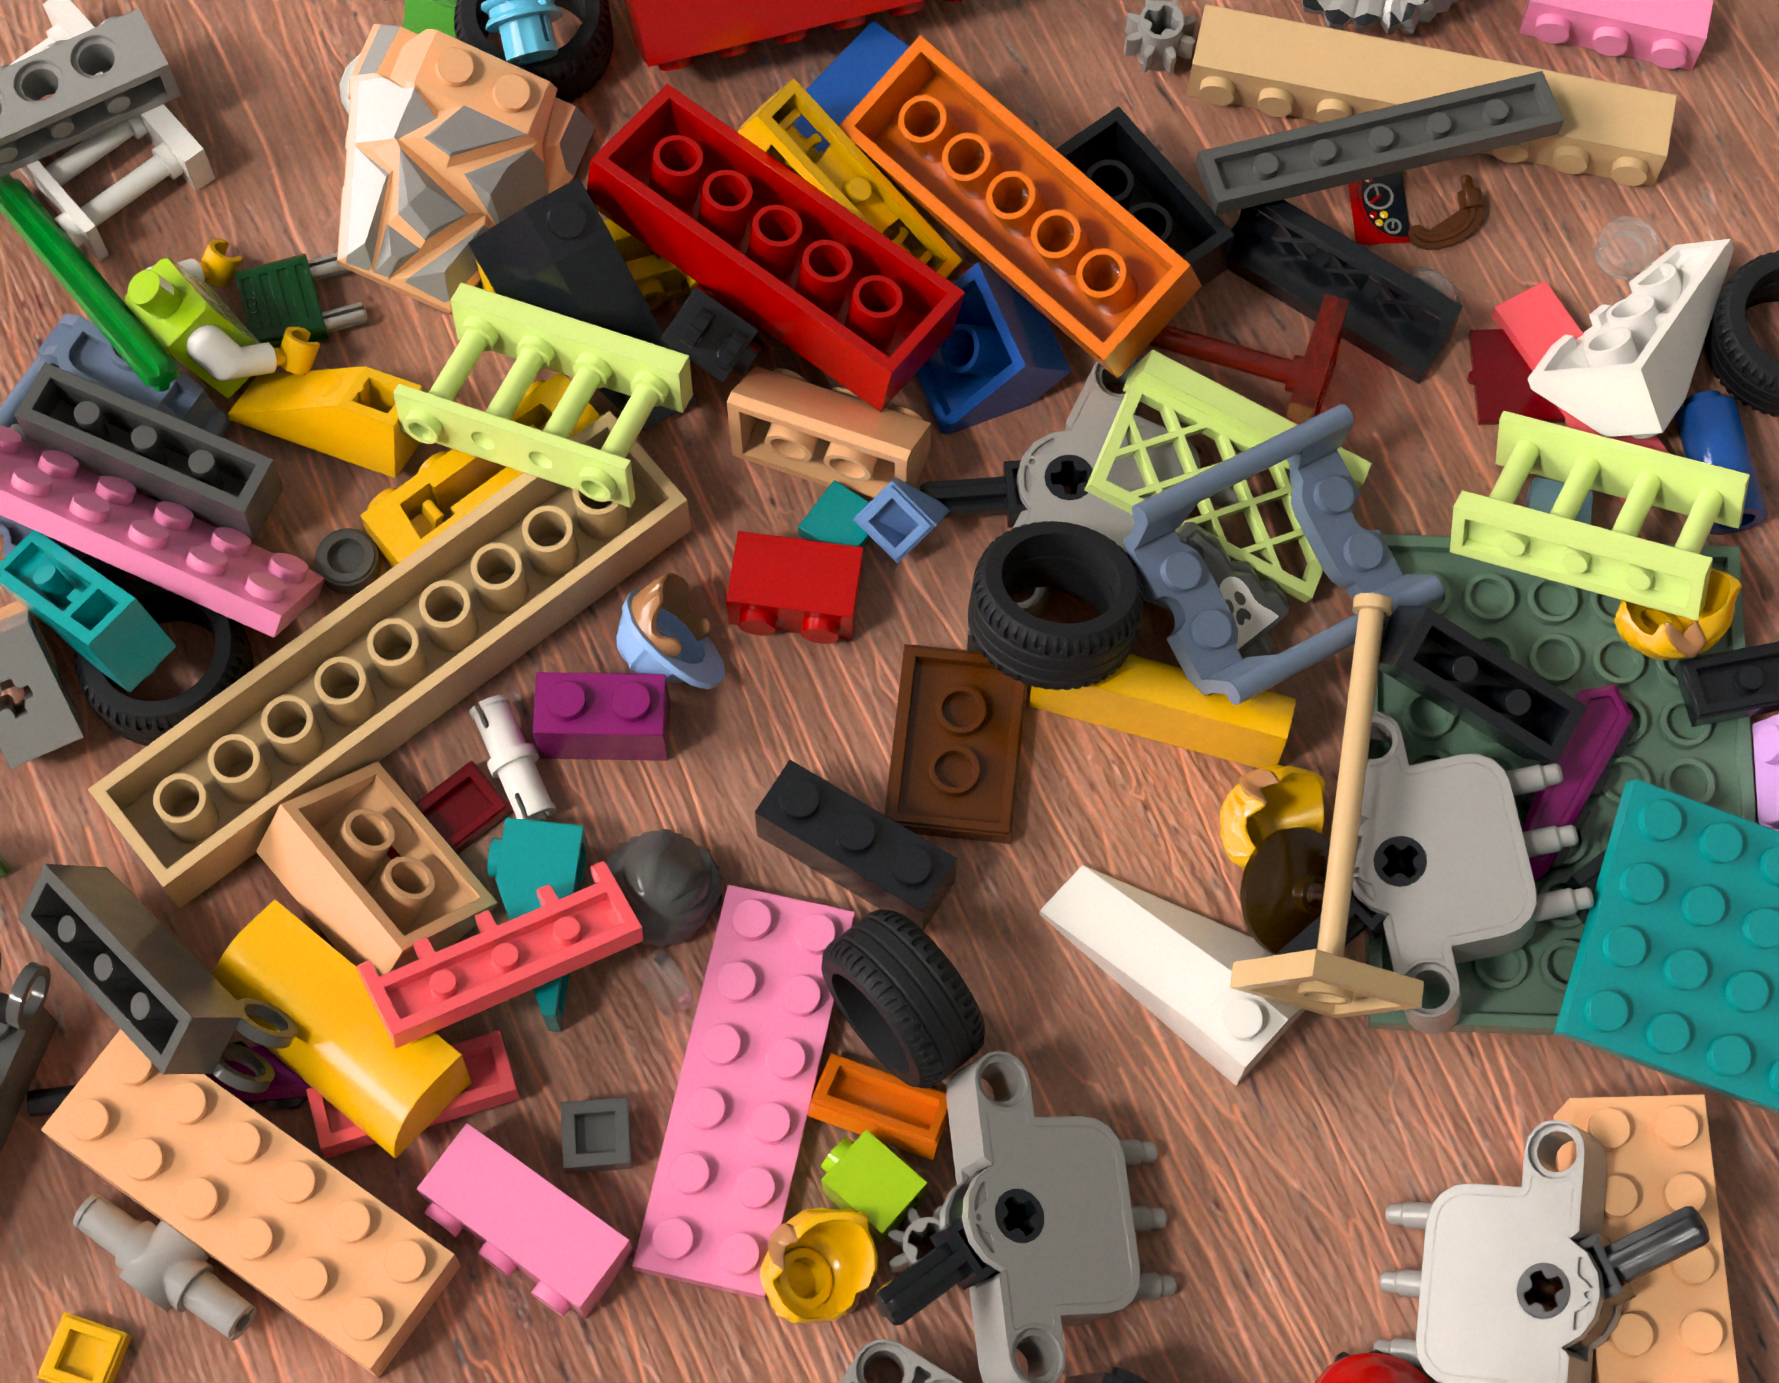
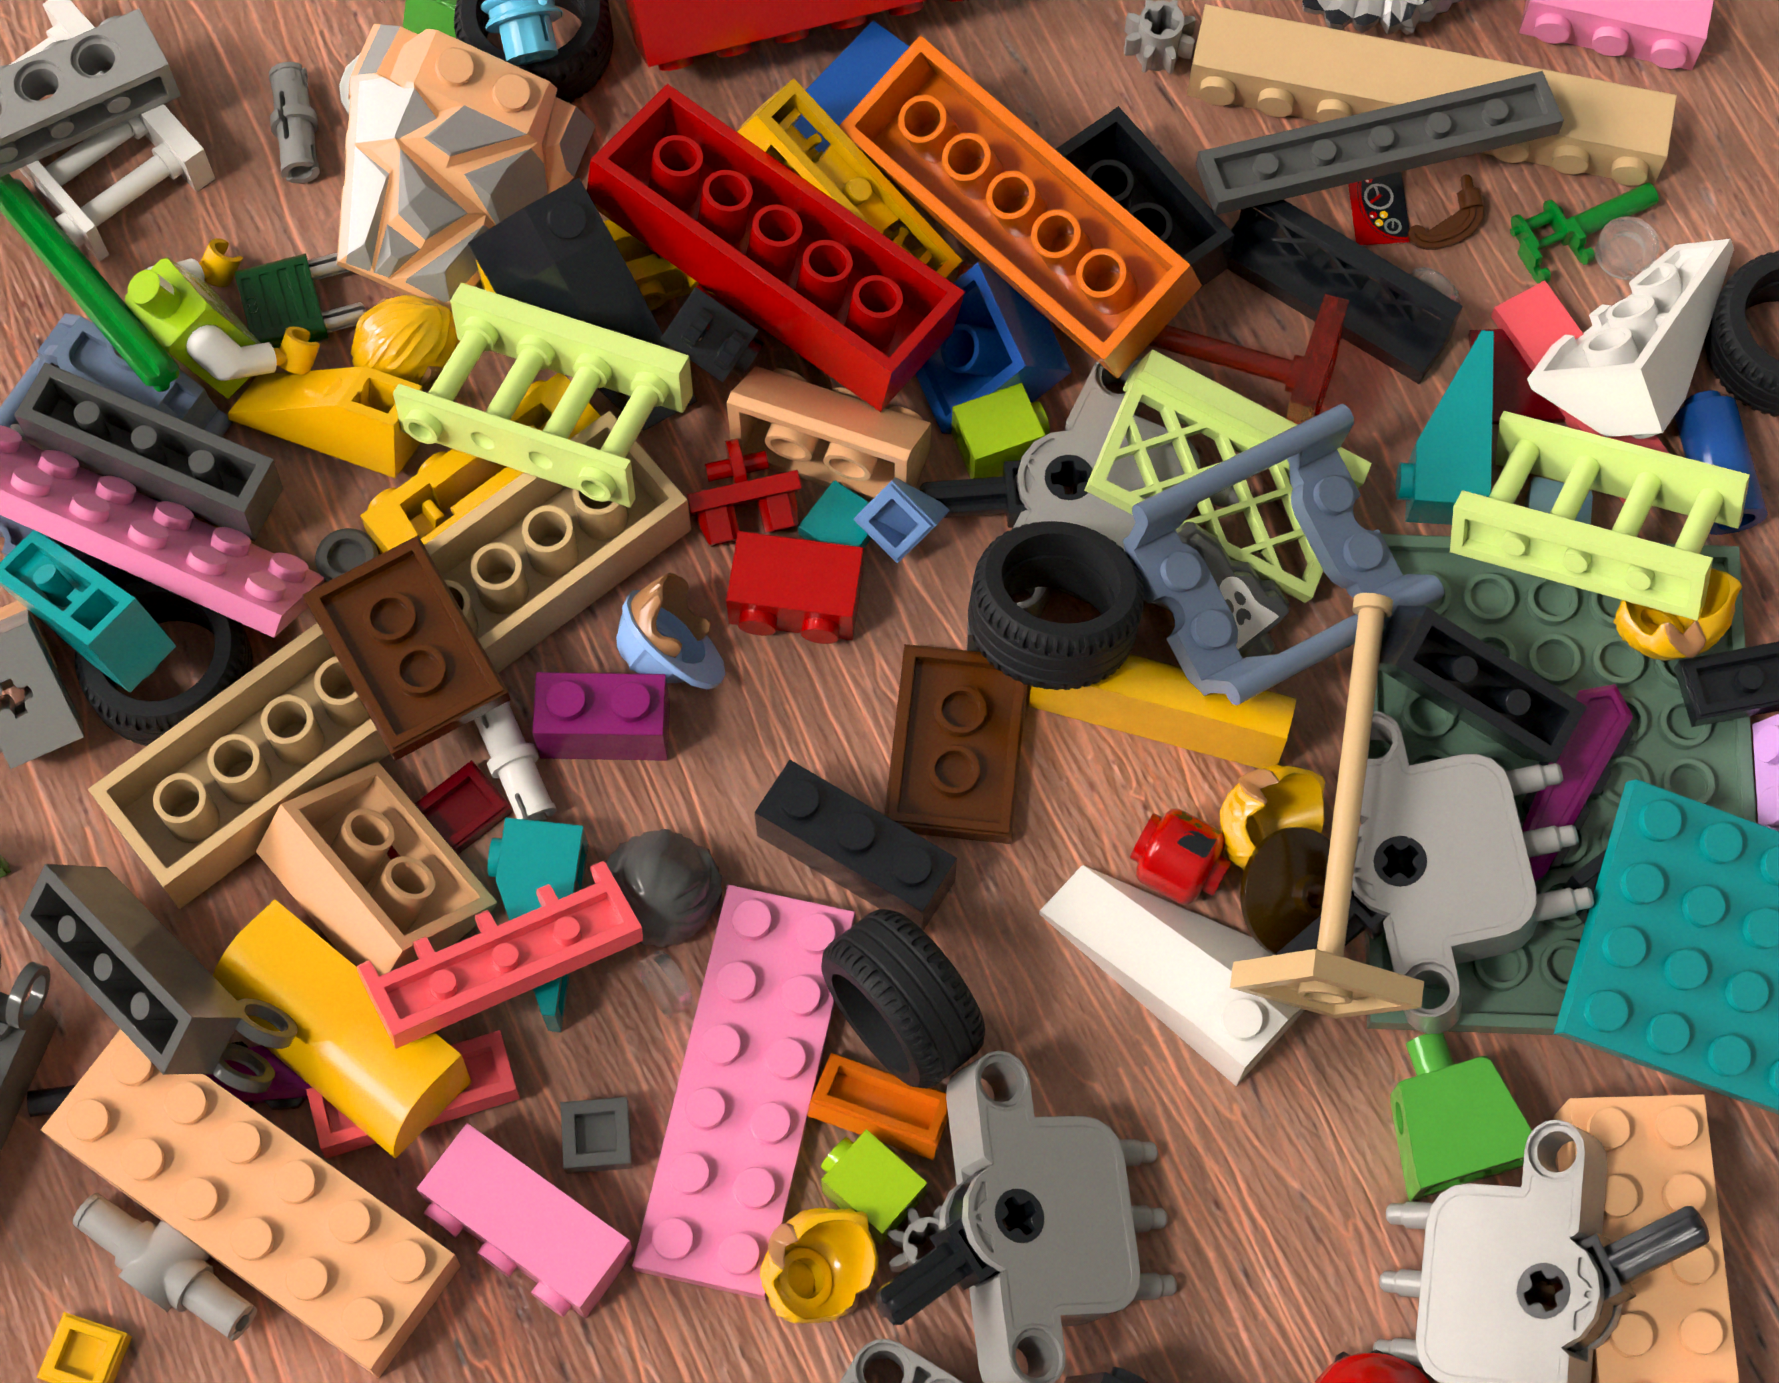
none -> light grey pin [269,62,320,183]
none -> reddish brown tile [303,535,511,762]
none -> yellow hair [351,295,460,389]
none -> red hips [686,438,802,547]
none -> lime brick [951,383,1051,479]
none -> red head [1130,808,1232,905]
none -> bright green torso [1390,1032,1532,1201]
none -> teal slope [1395,330,1494,525]
none -> green piece [1510,182,1659,284]

